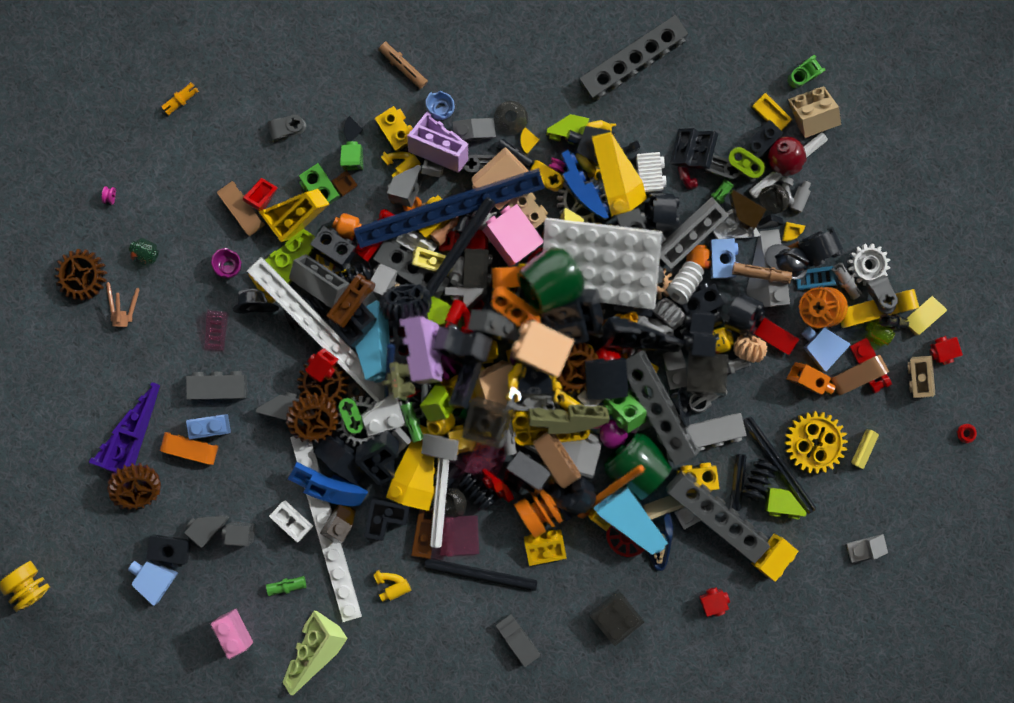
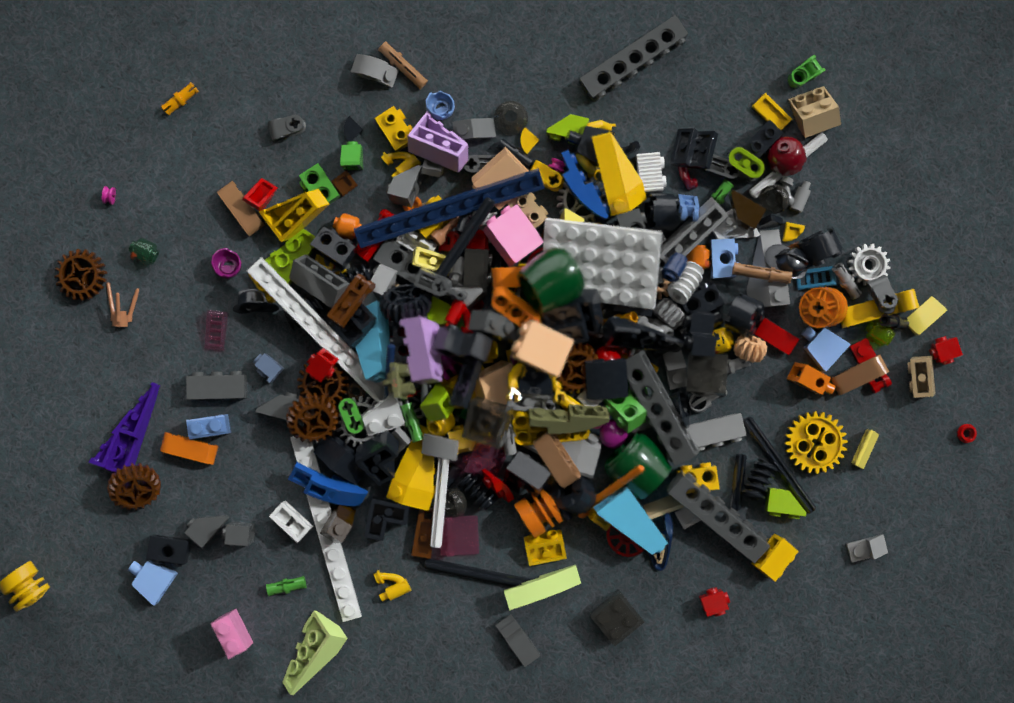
none -> sand blue brick [253,353,284,383]
none -> light grey brick [351,54,399,88]
none -> dark grey piece [414,268,468,300]
none -> yellowish green slope [504,565,581,610]
none -> dark blue brick [661,253,687,282]
none -> medium blue hinge [678,194,700,222]

